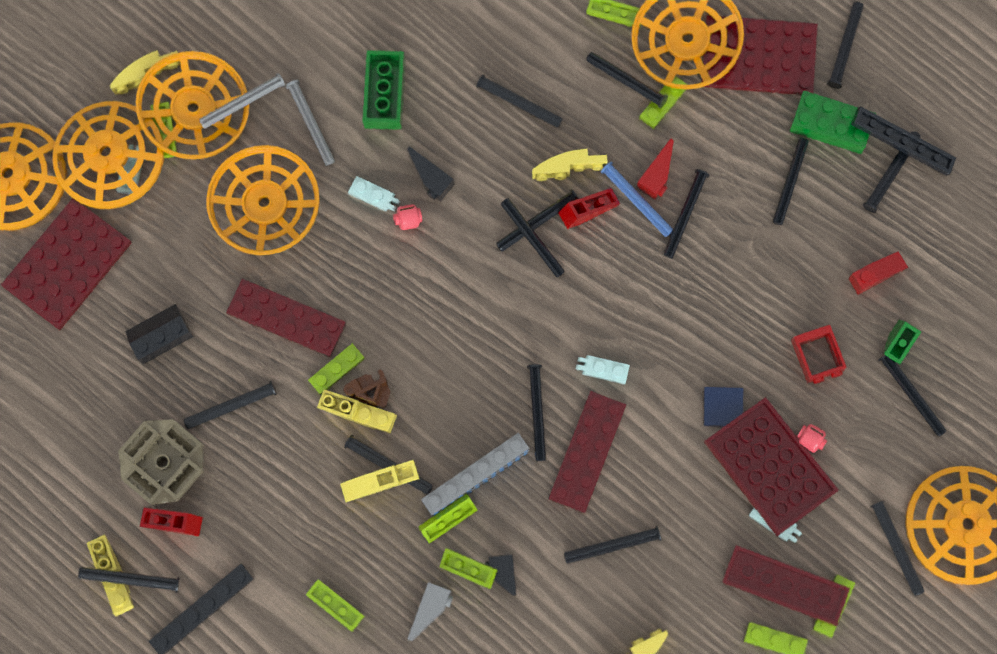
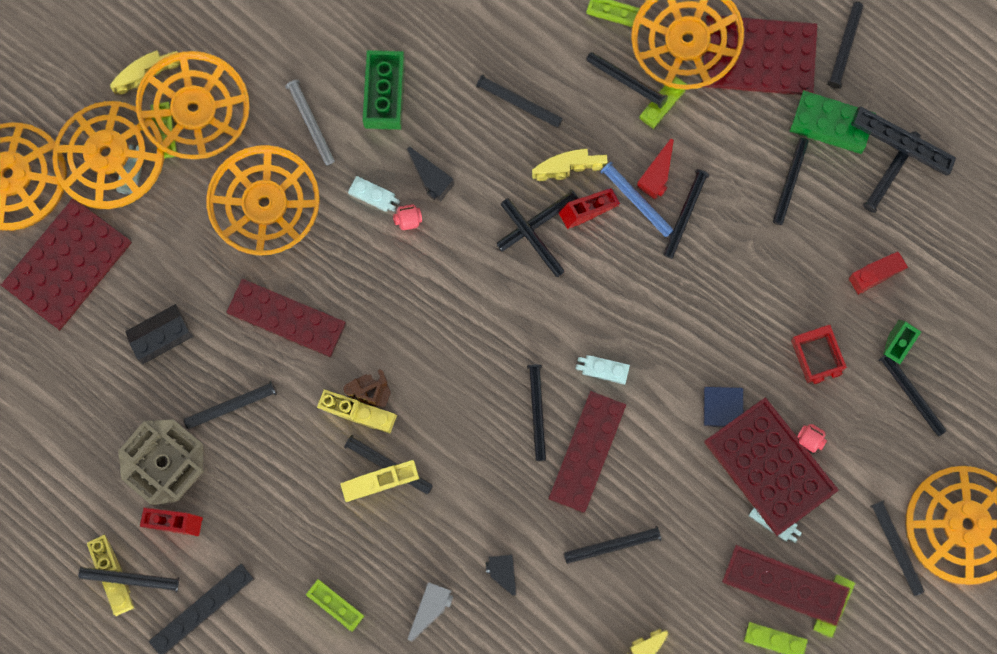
light grey axle [199,73,285,128] -> none
lime plate [308,343,365,395] -> none
lime plate [418,493,477,544] -> none
light grey brick [421,433,530,517] -> none
lime plate [439,548,498,588] -> none

